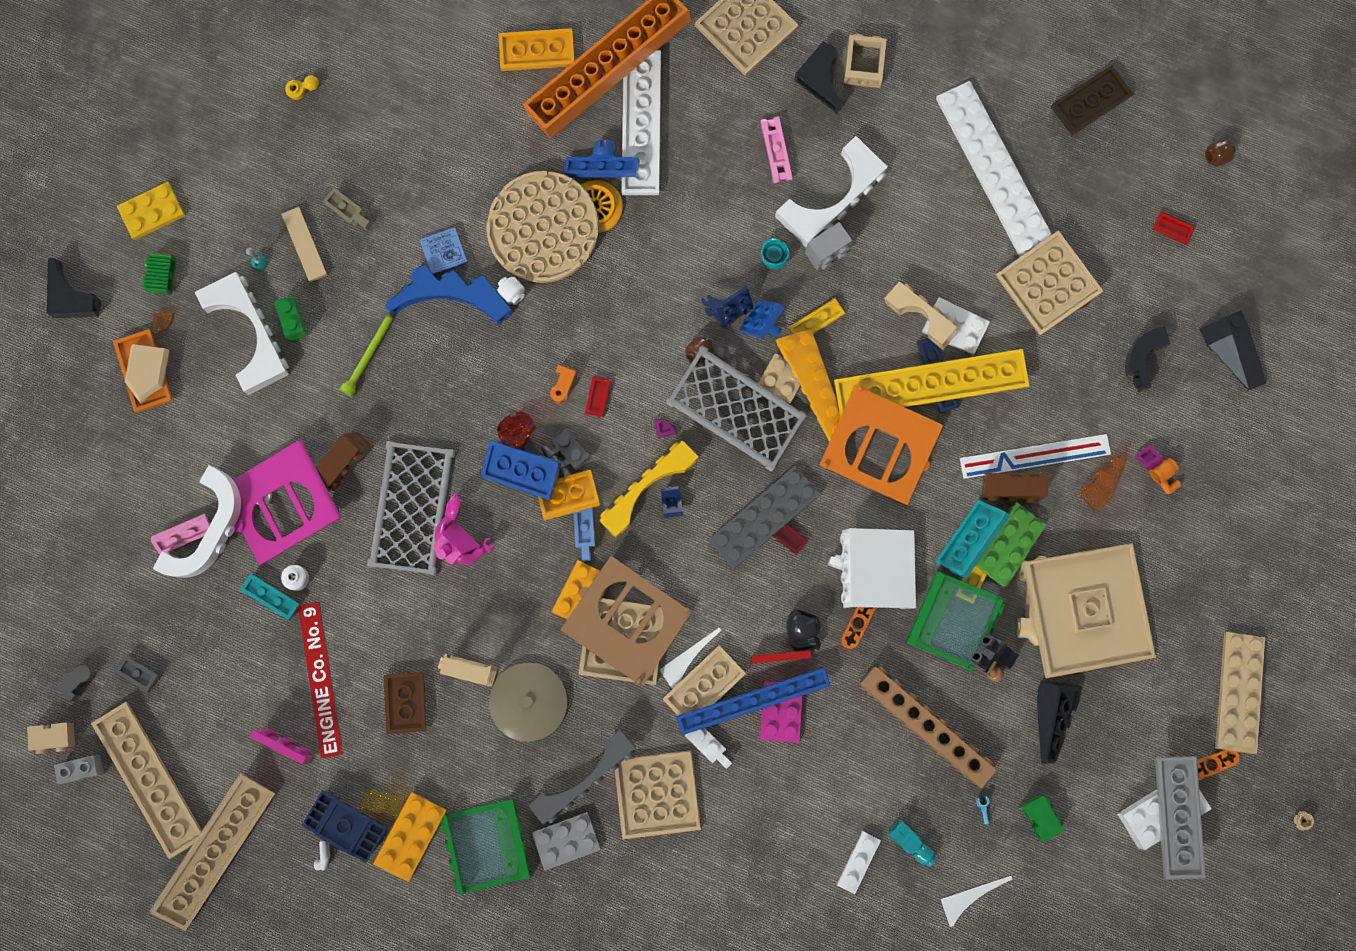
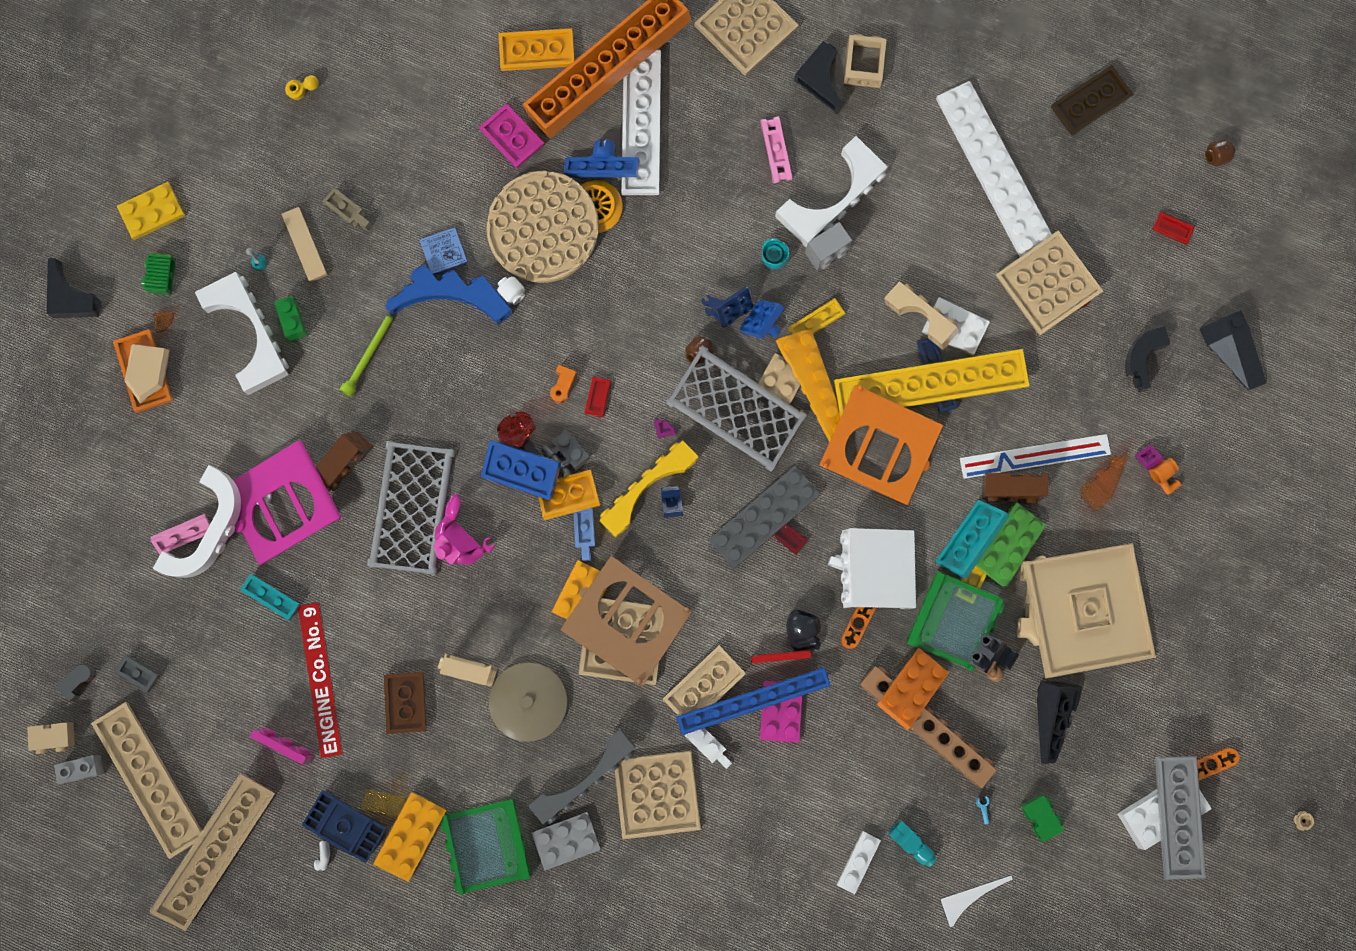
white head [281,565,309,591] -> none
white sticker [659,628,721,689] -> none
tan plate [1215,632,1265,754] -> none
none -> dark pink plate [479,103,544,169]
none -> orange plate [876,648,949,730]

